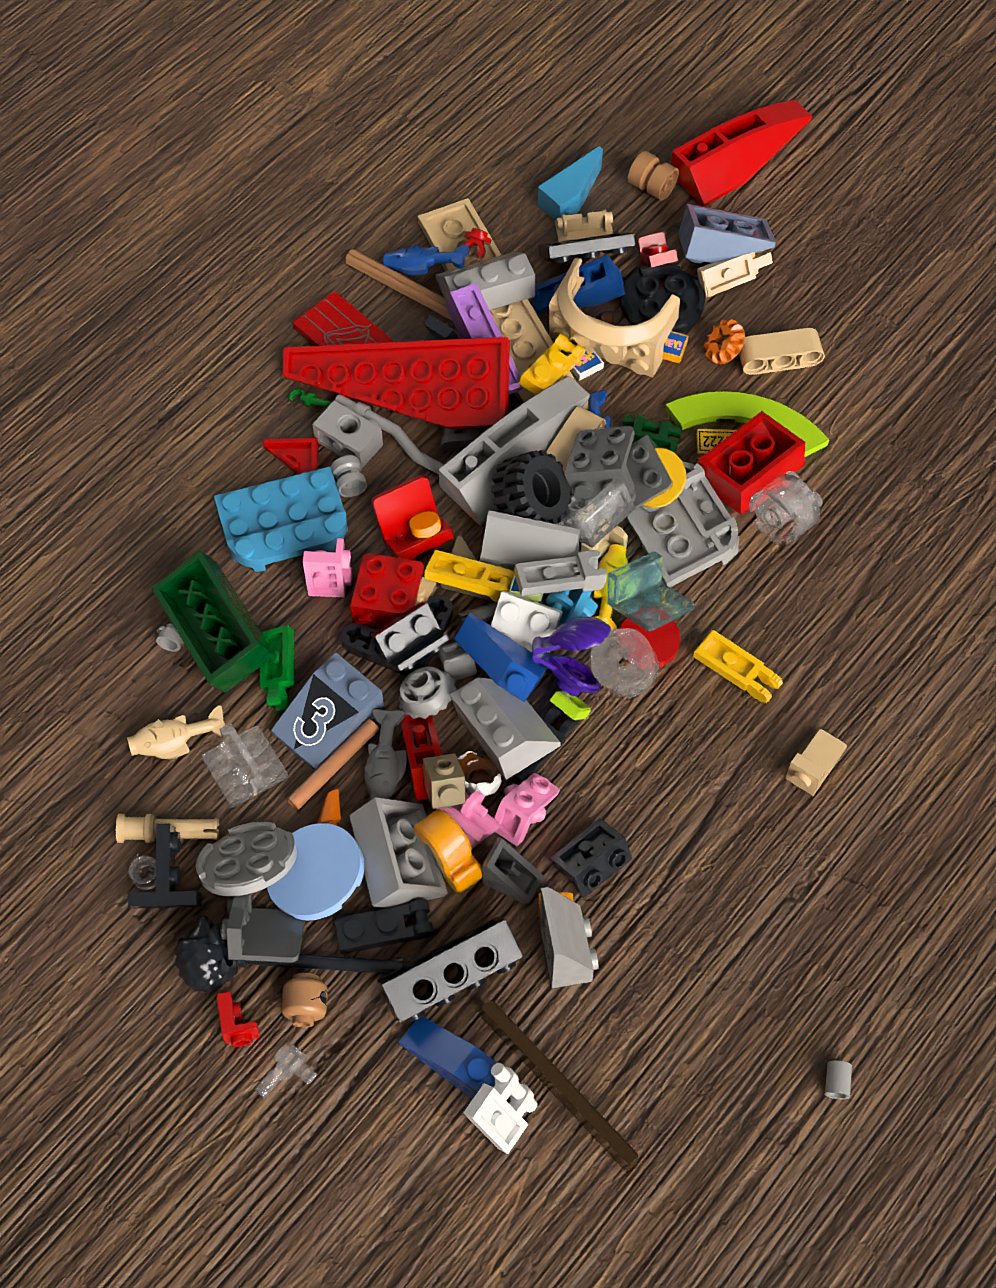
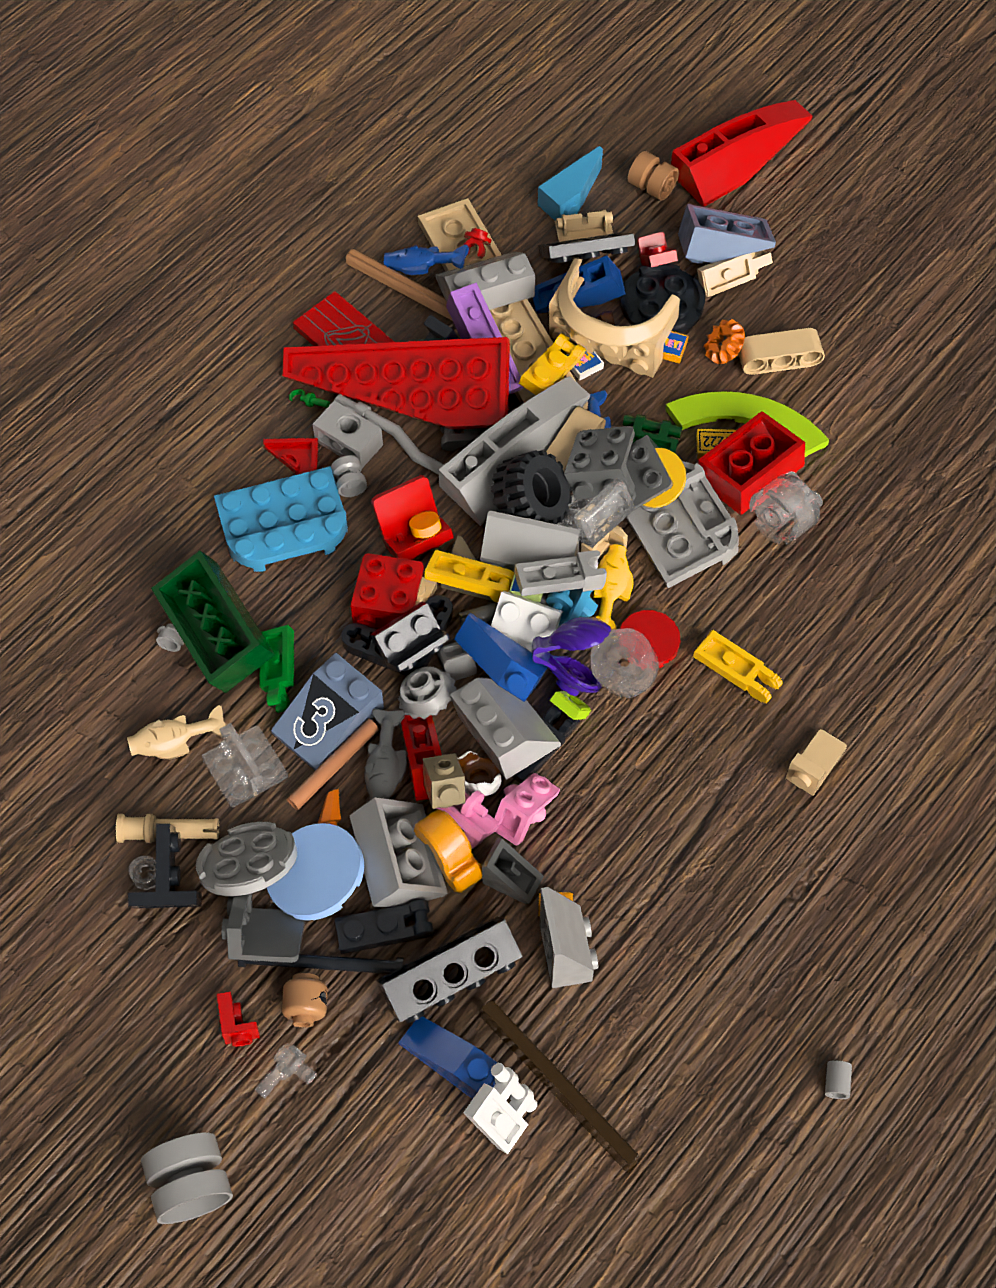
black animal [173,915,238,993] -> none
bright pink bracket [303,538,353,598] -> none
black bracket [550,818,632,898] -> none
clear light blue bracket [607,551,695,631] -> none
none -> light grey wheel [141,1133,233,1224]

